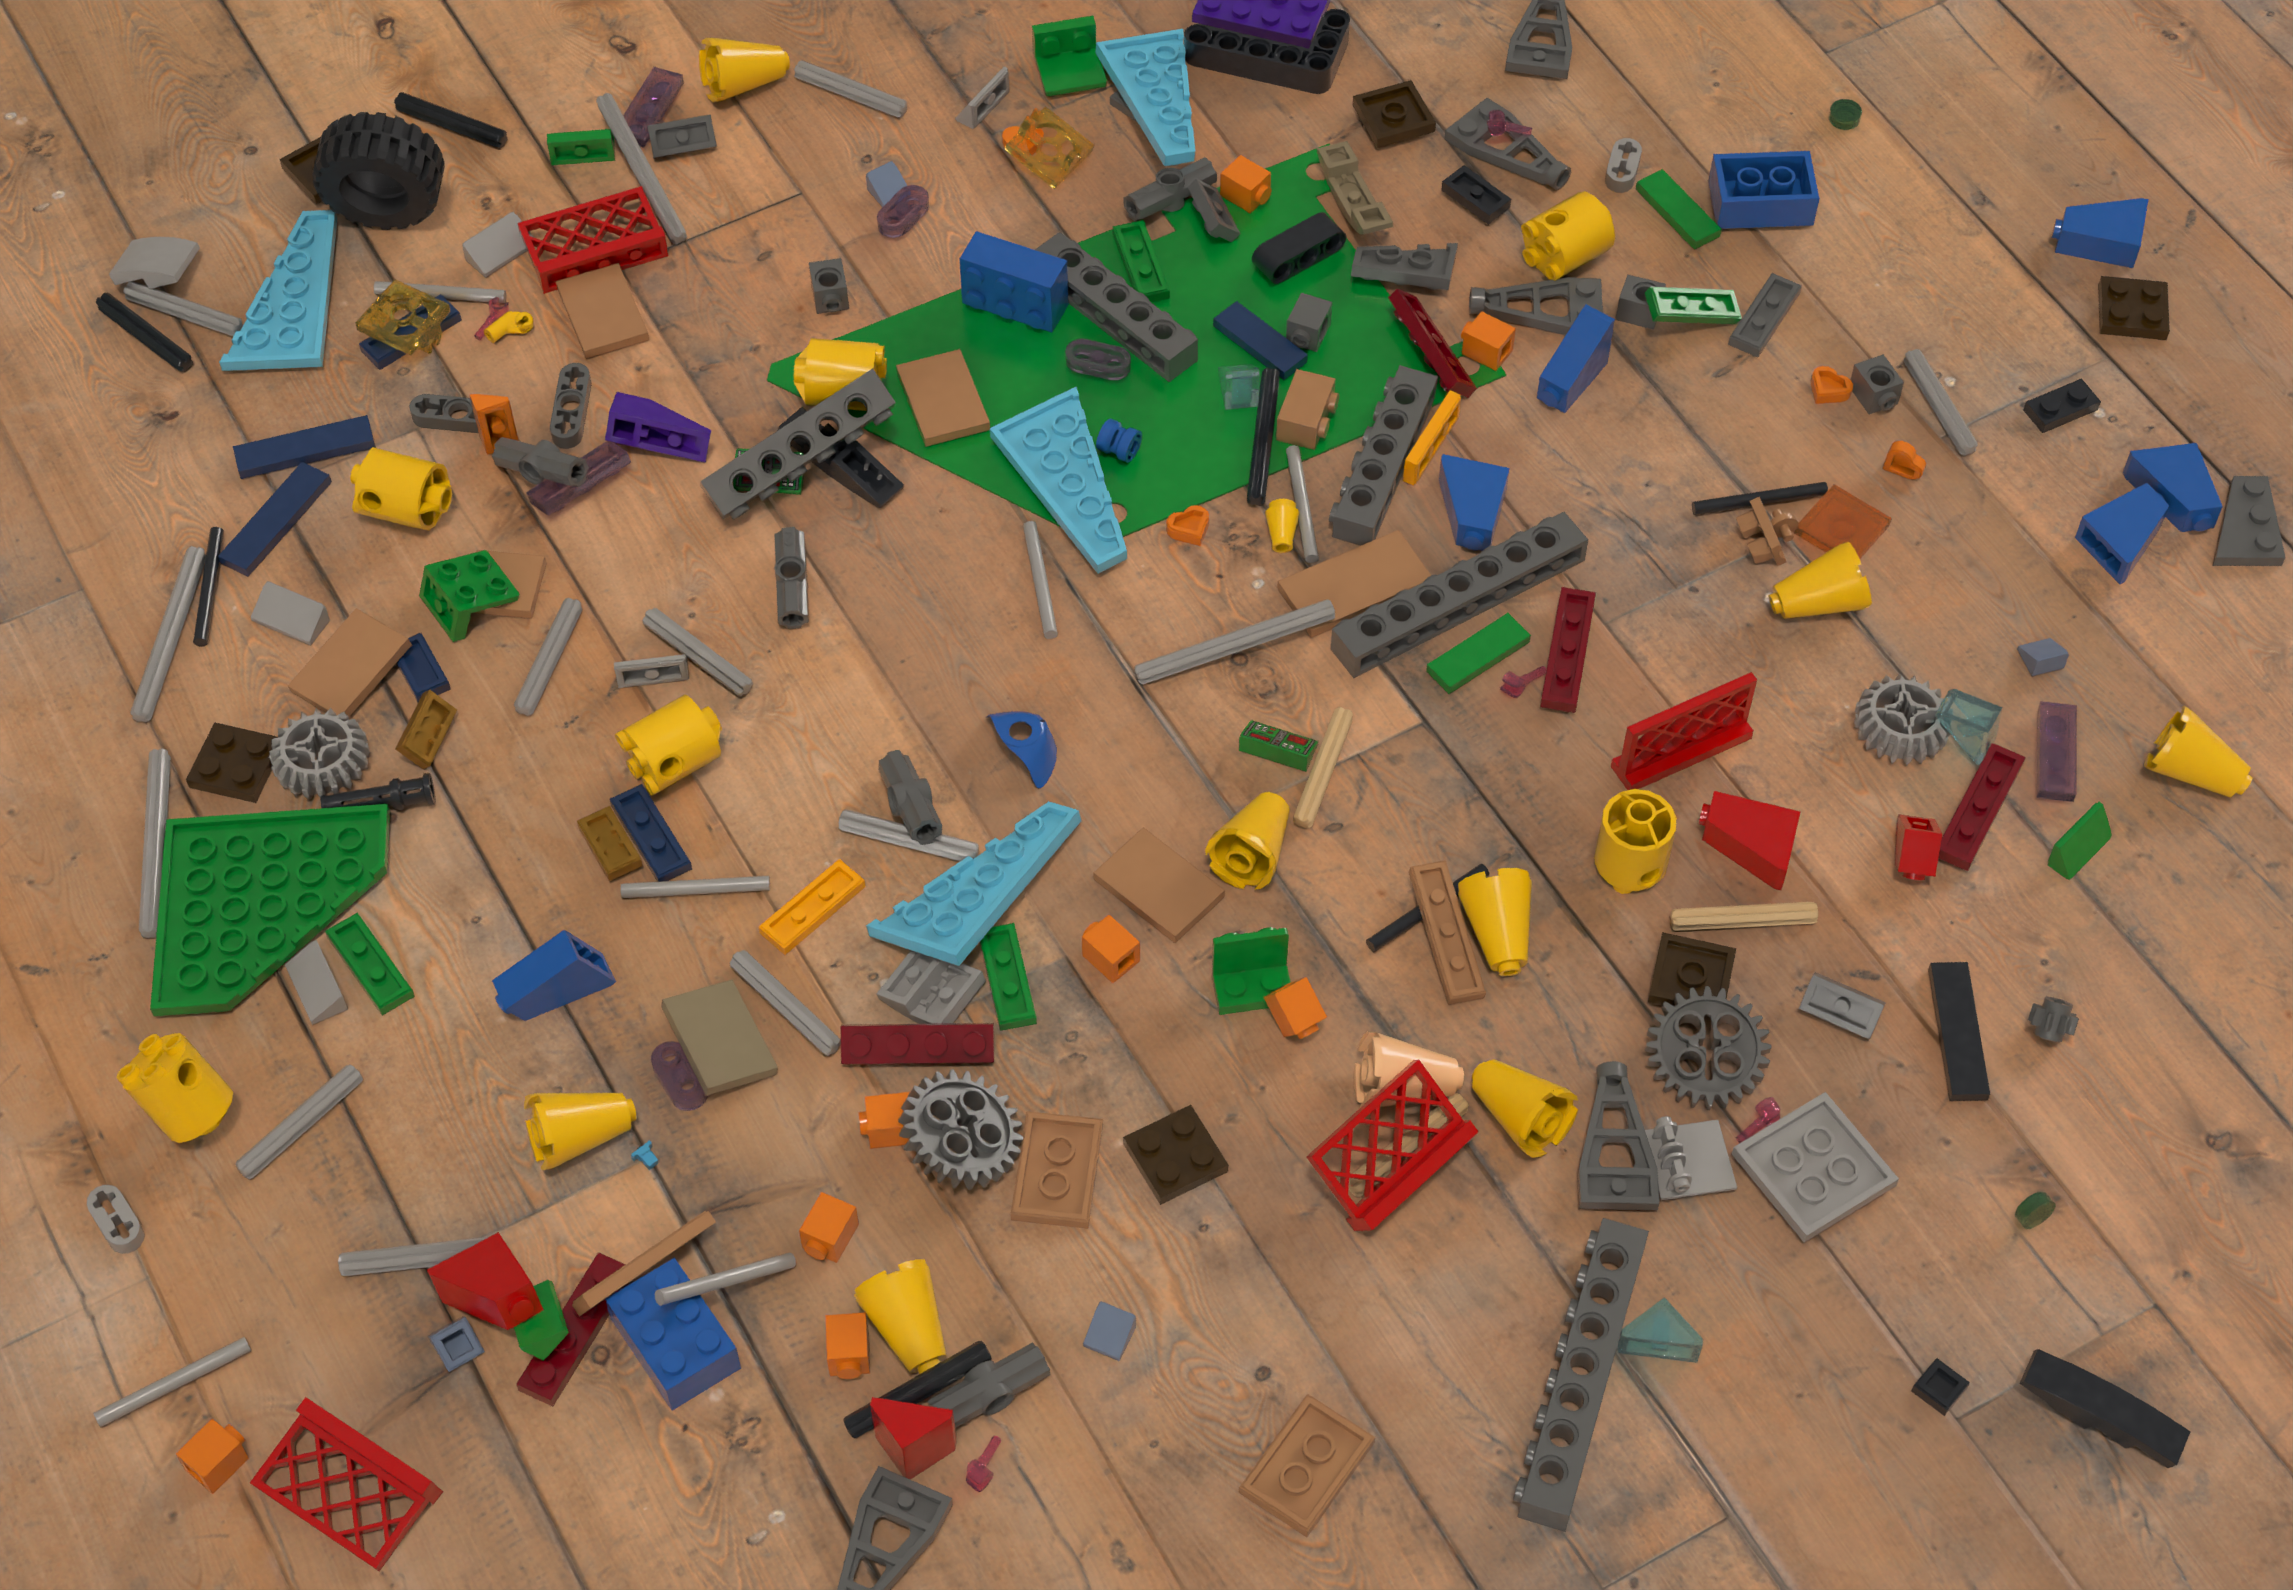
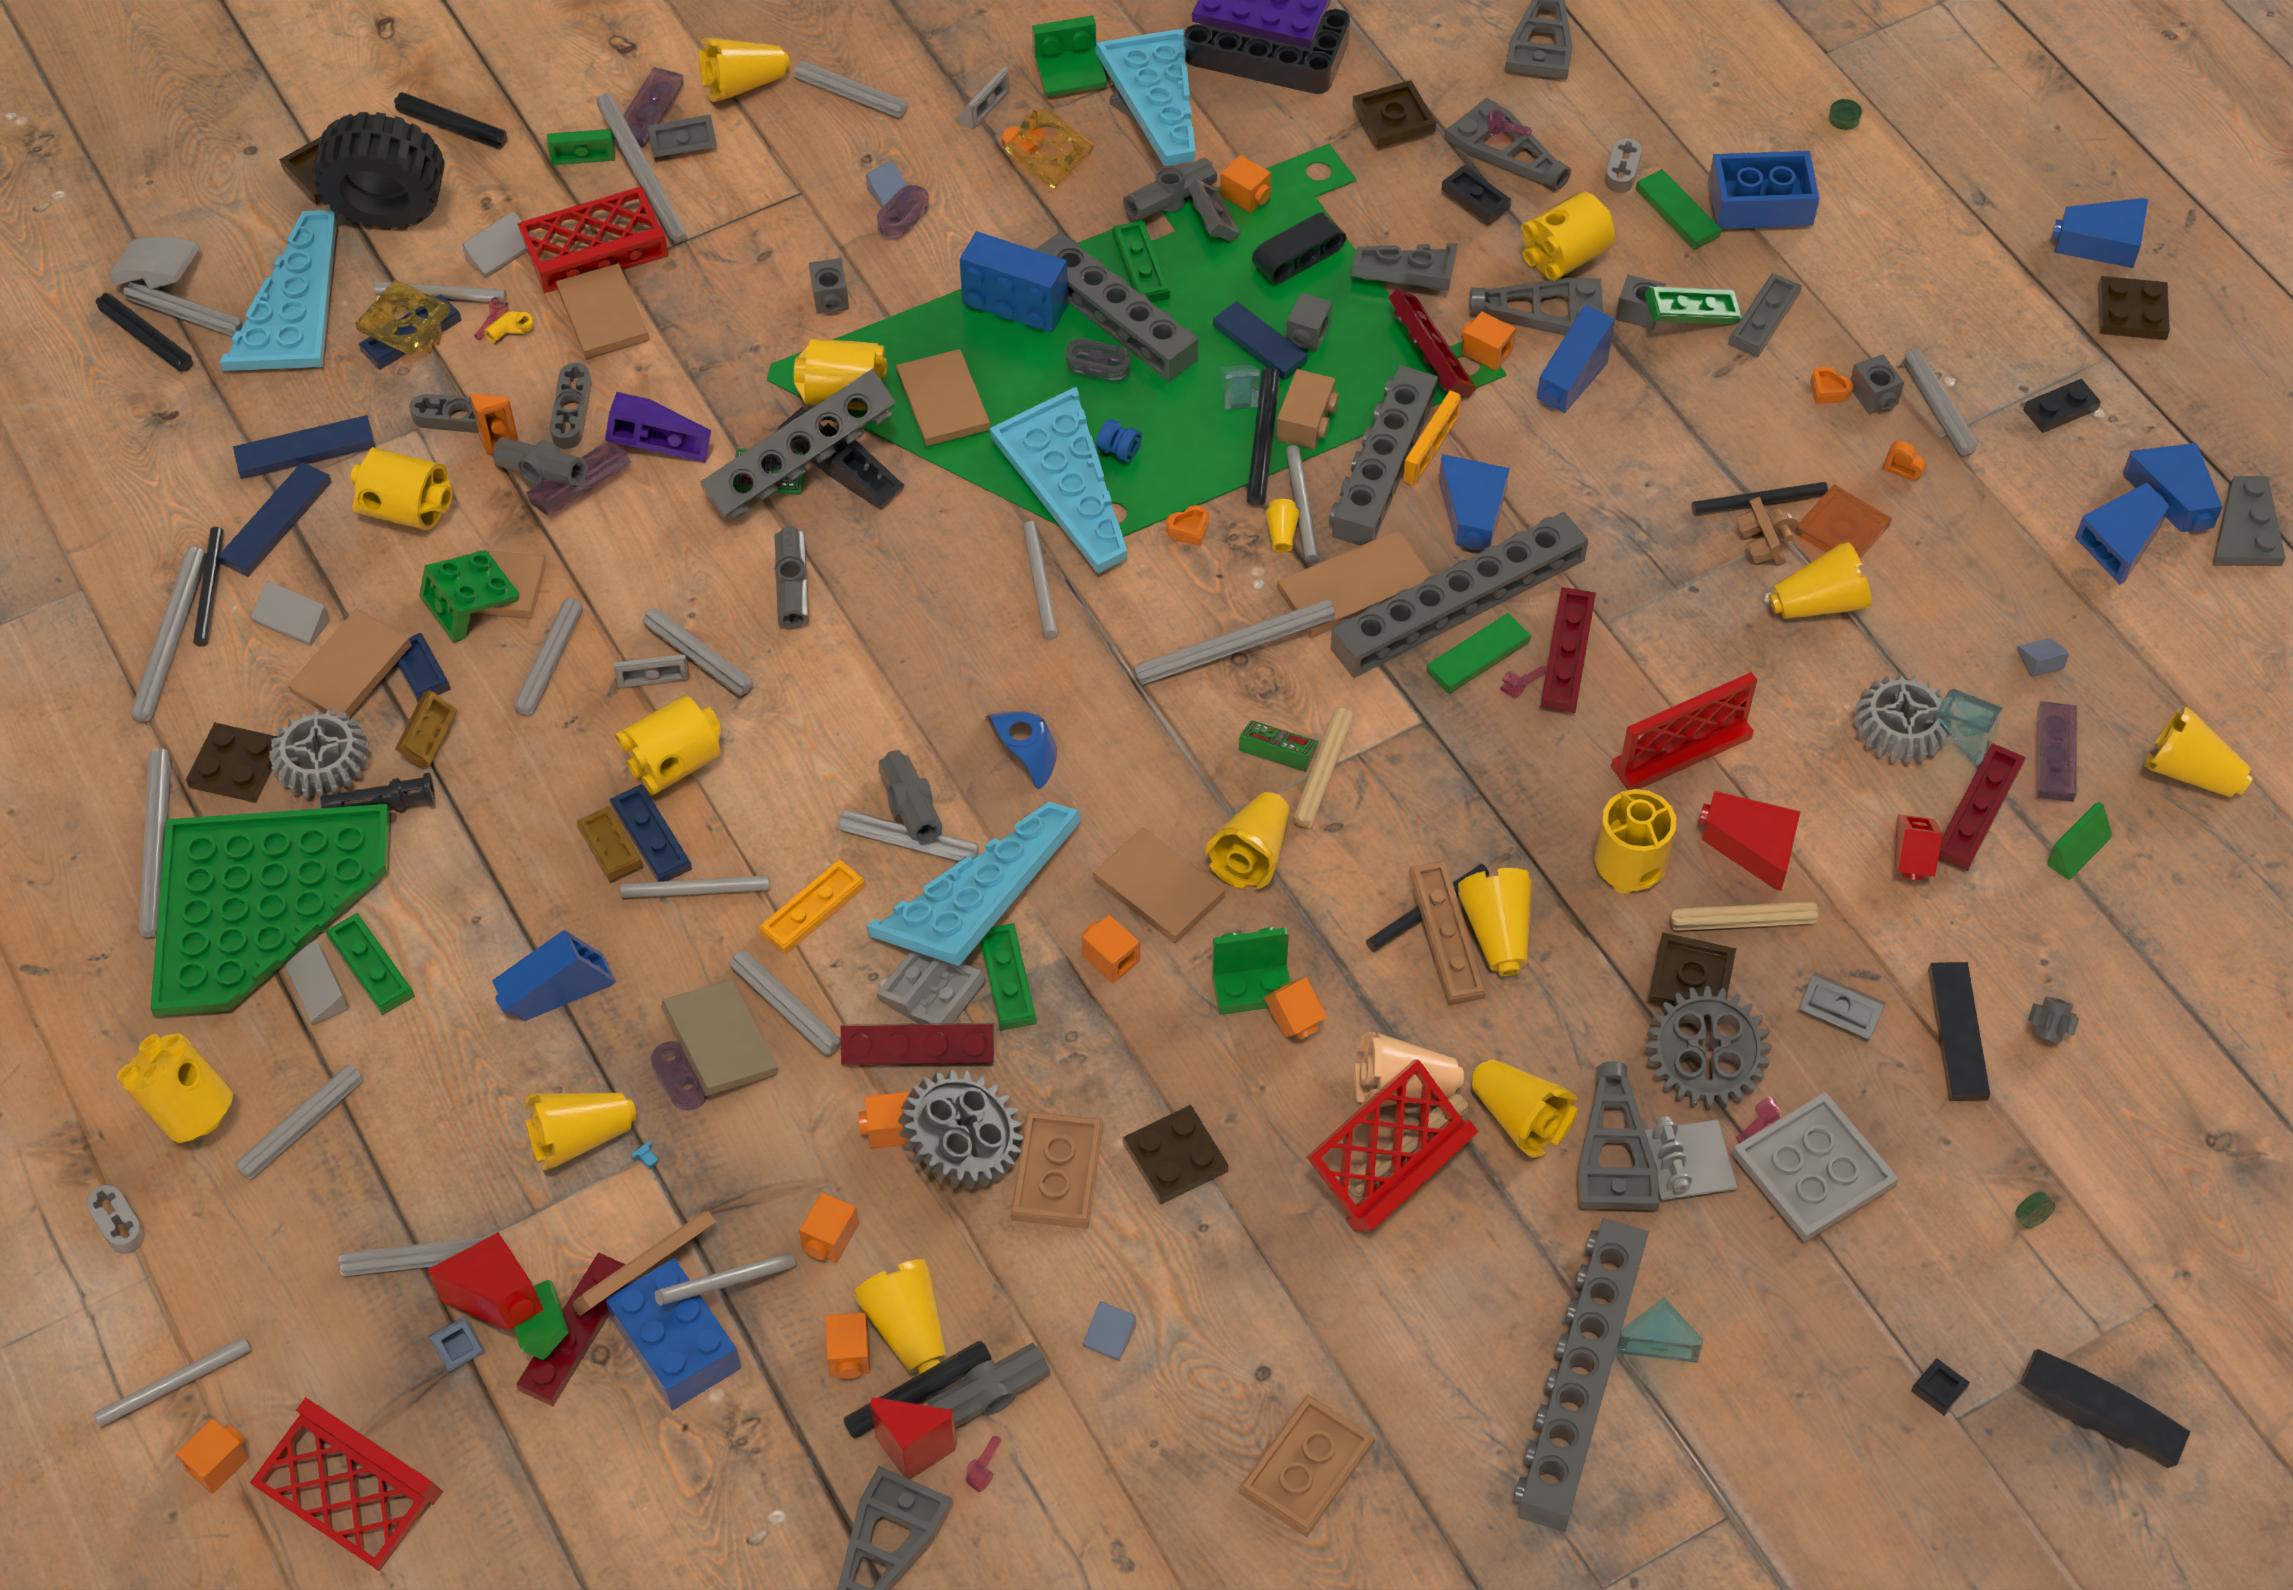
dark tan slope [1317,141,1393,235] -> none

